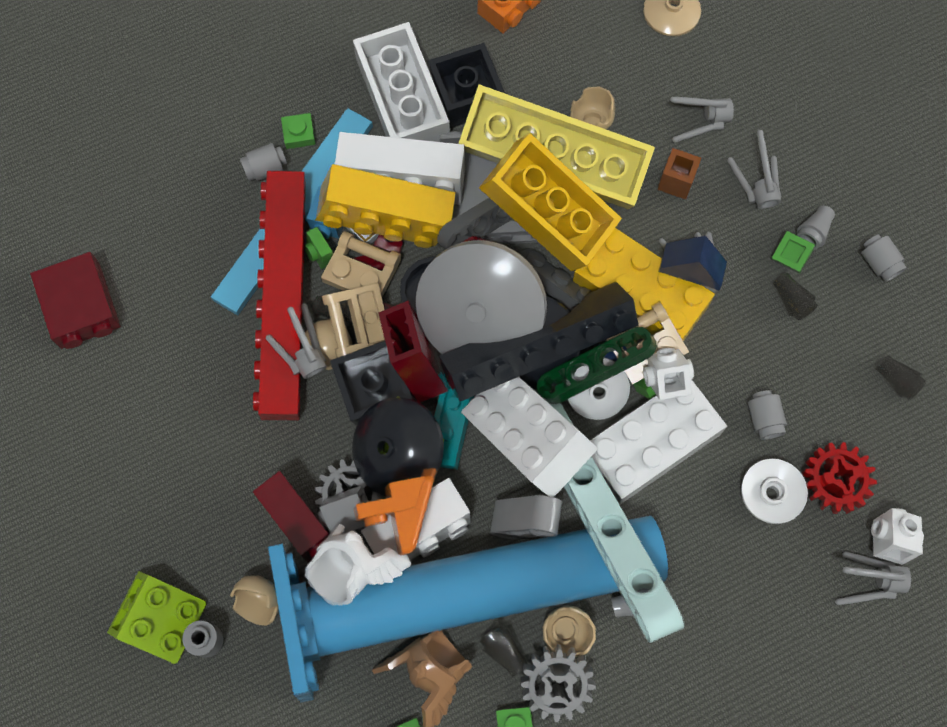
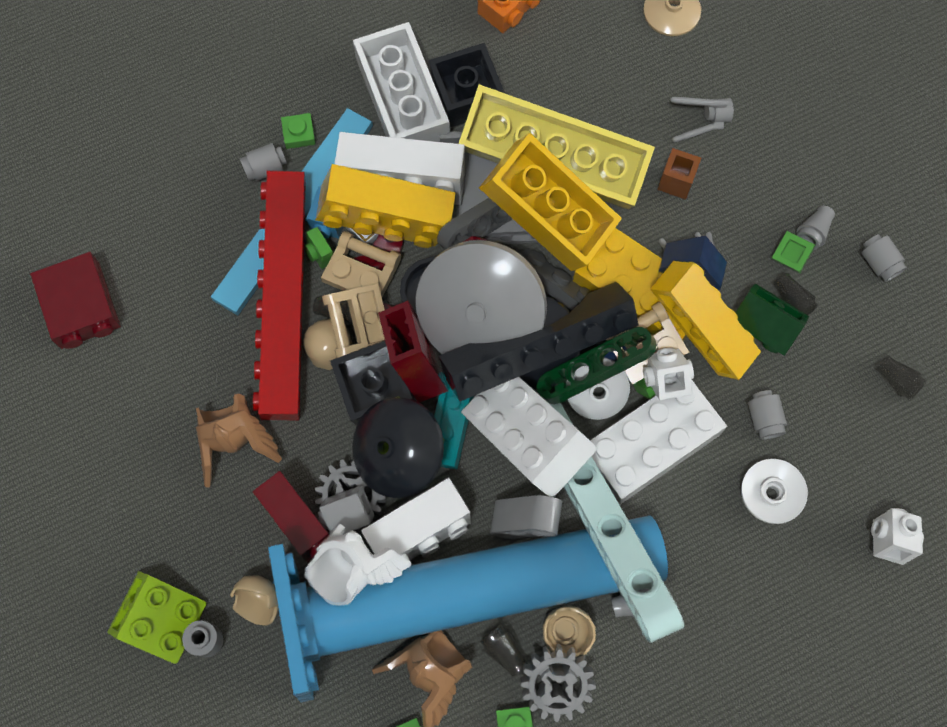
light grey plant [266,303,327,379] -> none
orange piece [354,468,437,555] -> none
tan hair [570,86,616,130] -> none
light grey plant [727,130,782,209] -> none
red gear [802,442,877,514] -> none
light grey plant [835,551,911,605] -> none
none -> medium nougat helmet [196,394,282,487]
none -> yellow brick [650,261,761,380]
none -> dark green brick [736,284,810,356]

